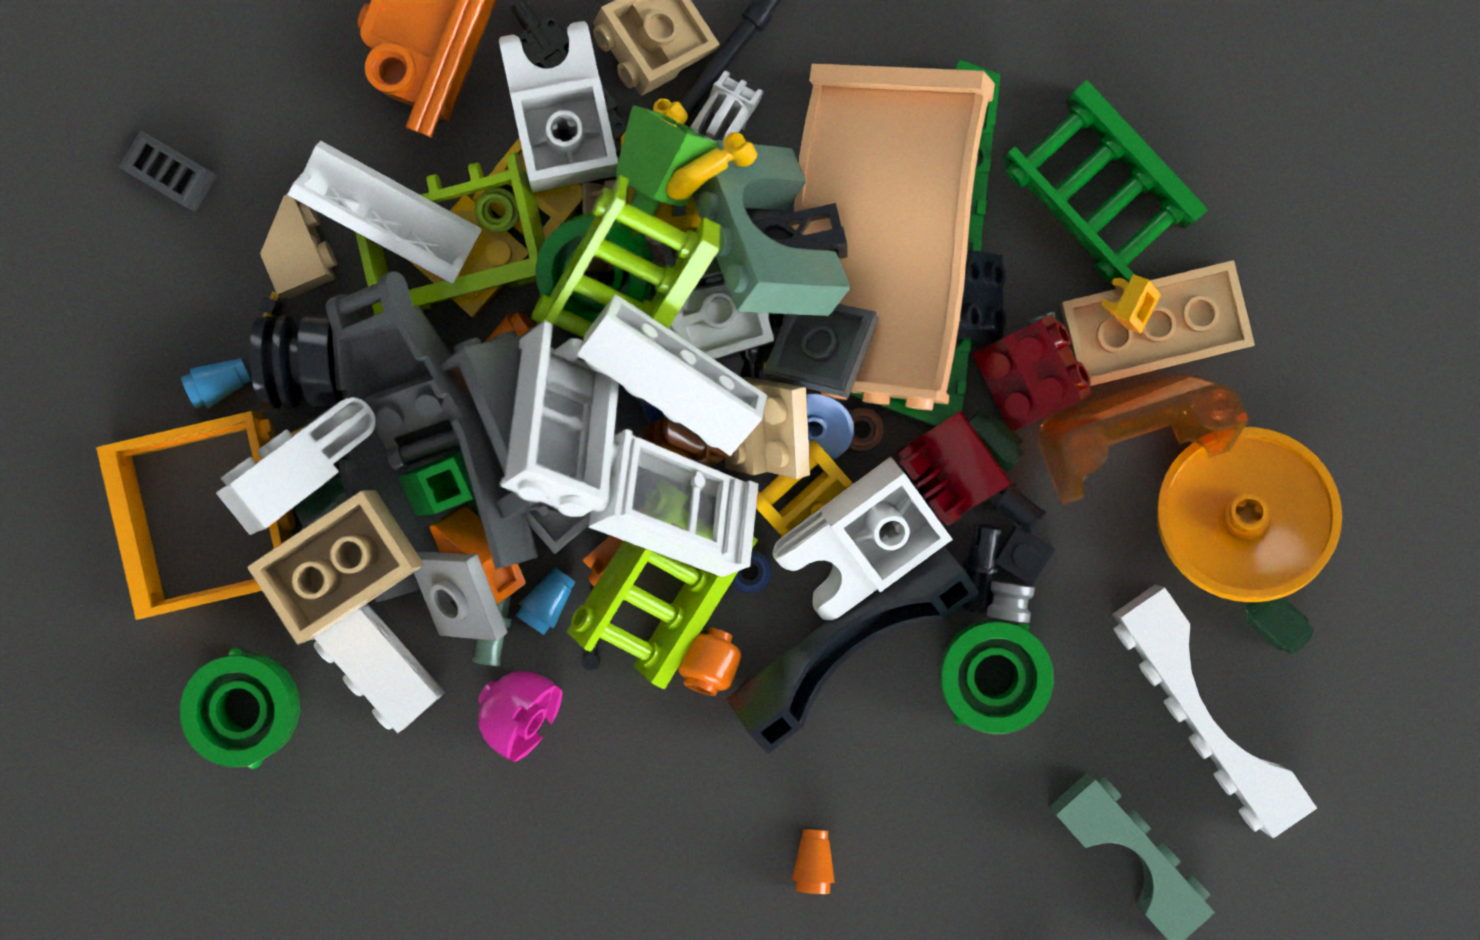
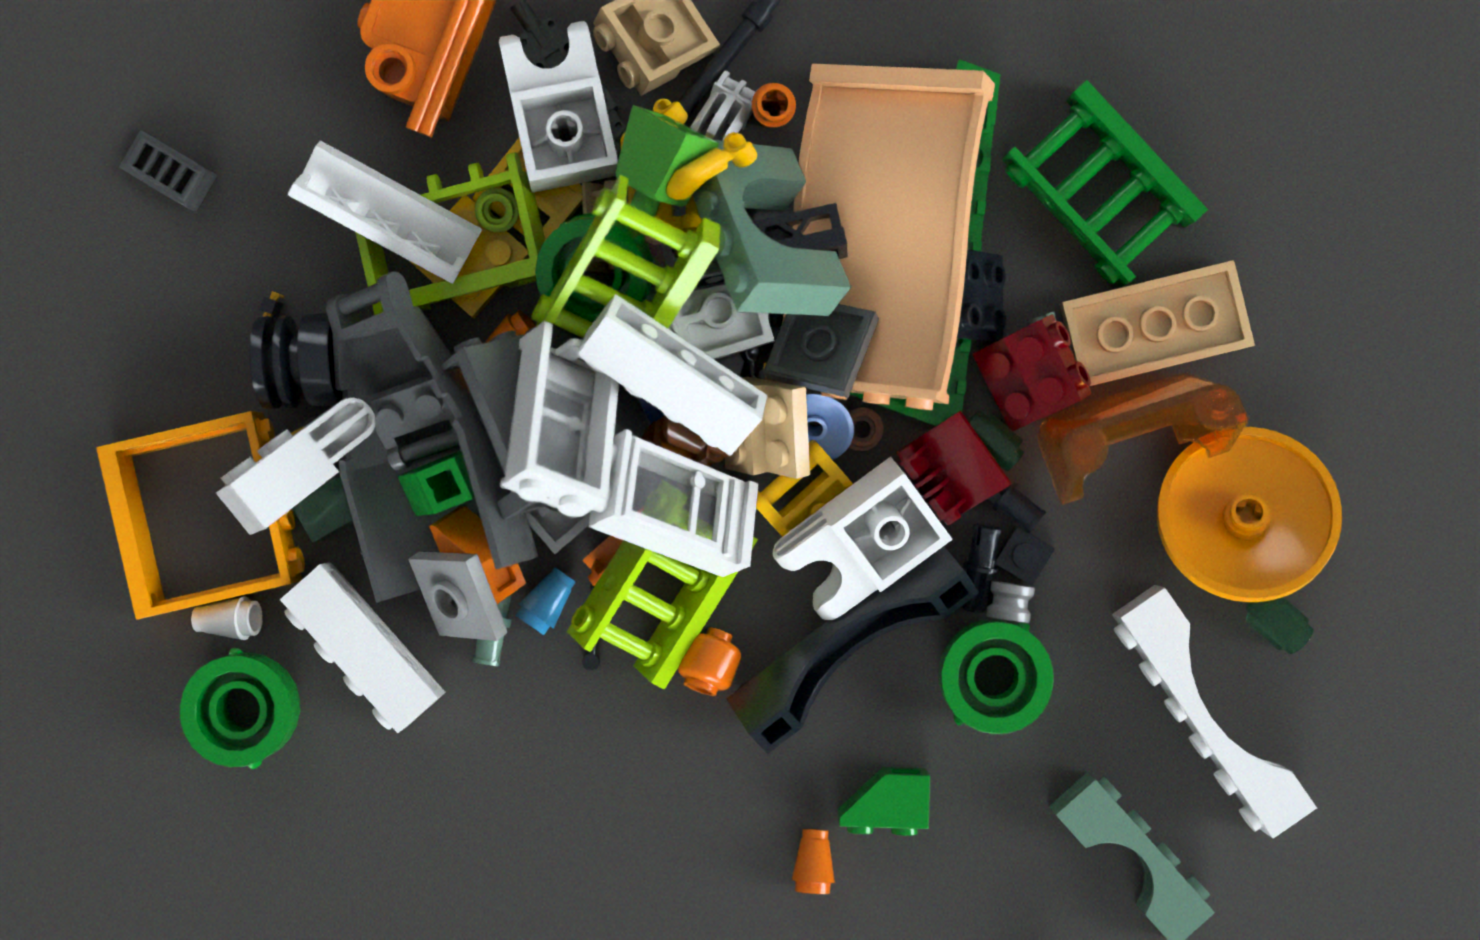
dark azure cone [181,357,252,409] -> none
tan brick [247,490,424,644] -> none
tan slope [260,194,337,299] -> none
dark pink cylinder [478,671,563,762] -> none
dark blue plate [731,550,771,593] -> none
yellow tile [1101,274,1161,334] -> none
none -> white cone [191,596,263,640]
none -> orange cone [752,83,796,128]
none -> green slope [837,767,930,836]

